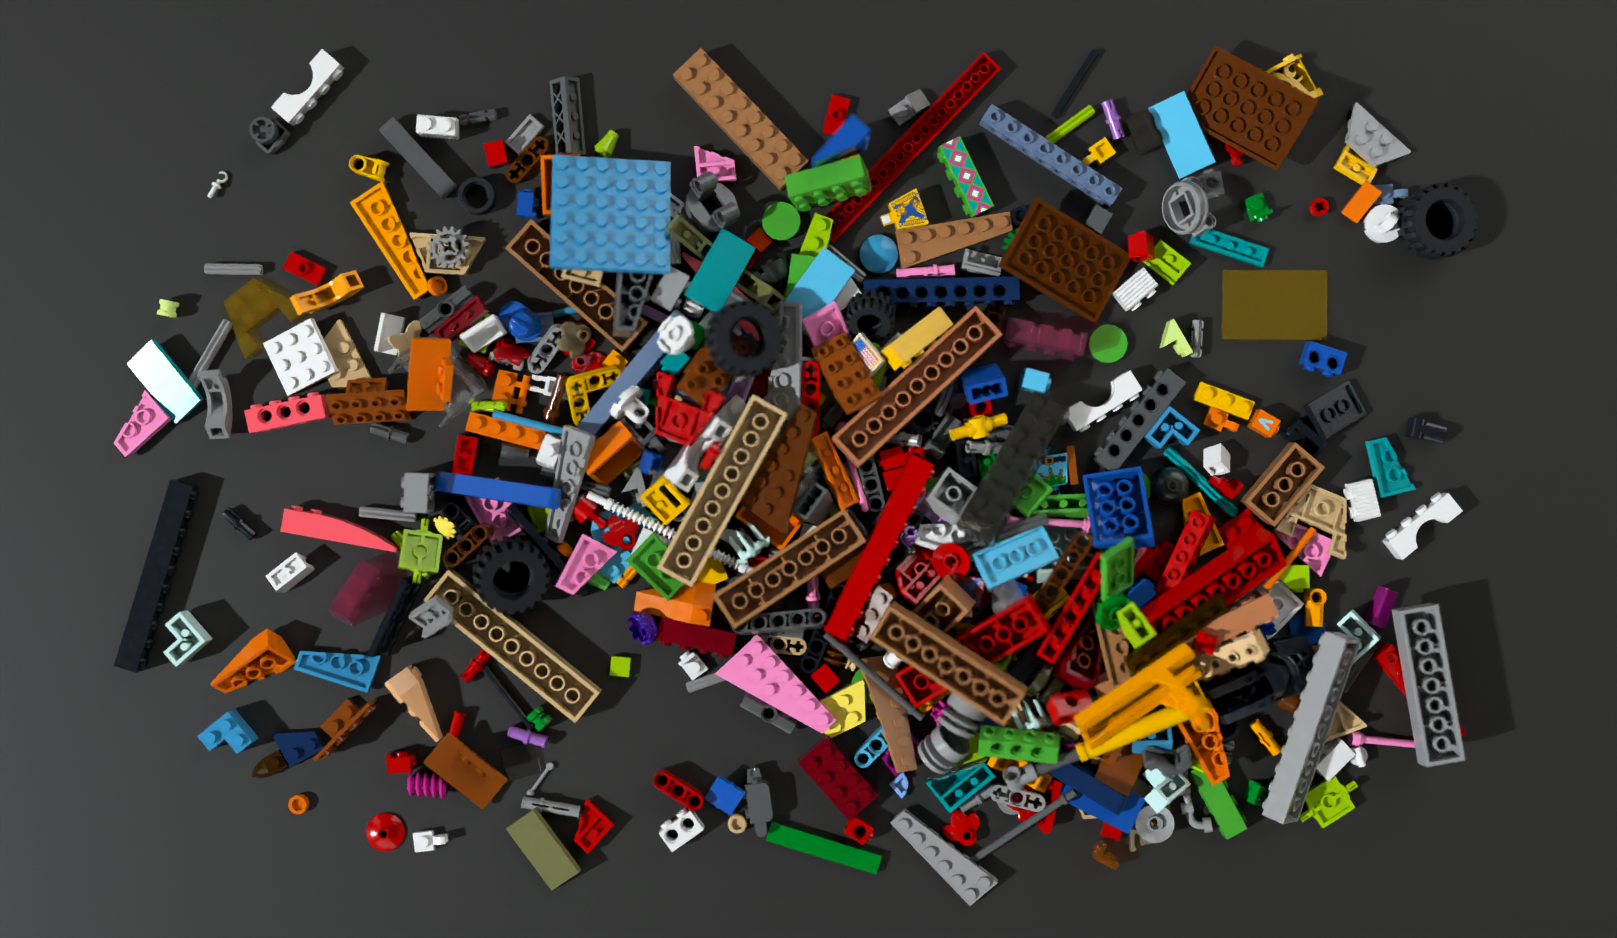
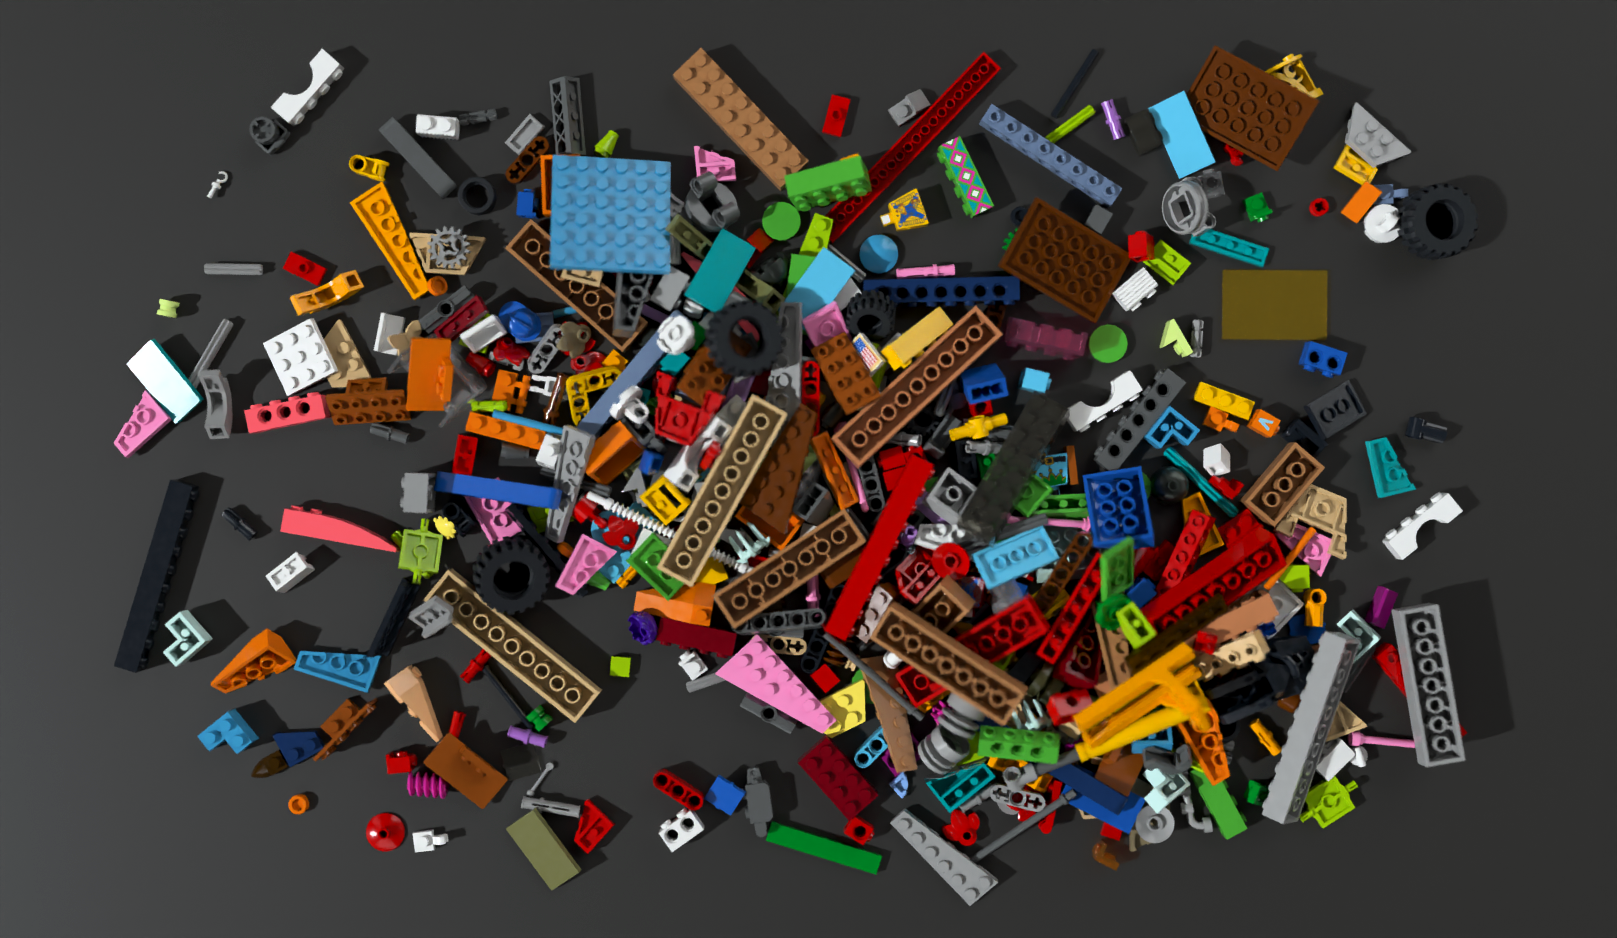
clear yellow wing [223,277,302,359] -> none
clear pink wedge [328,559,383,627] -> none
light grey axle [359,506,417,522] -> none
reddish brown beam [443,523,494,567] -> none
red panel [483,140,508,169] -> none
tan tile [728,813,747,834] -> none
blue slope [812,114,871,168] -> none
medium nougat wing [895,211,1013,269] -> none
light grey hinge [960,248,1002,277] -> none
yellow plate [1081,137,1116,166] -> none
white brick [1343,478,1381,522] -> none

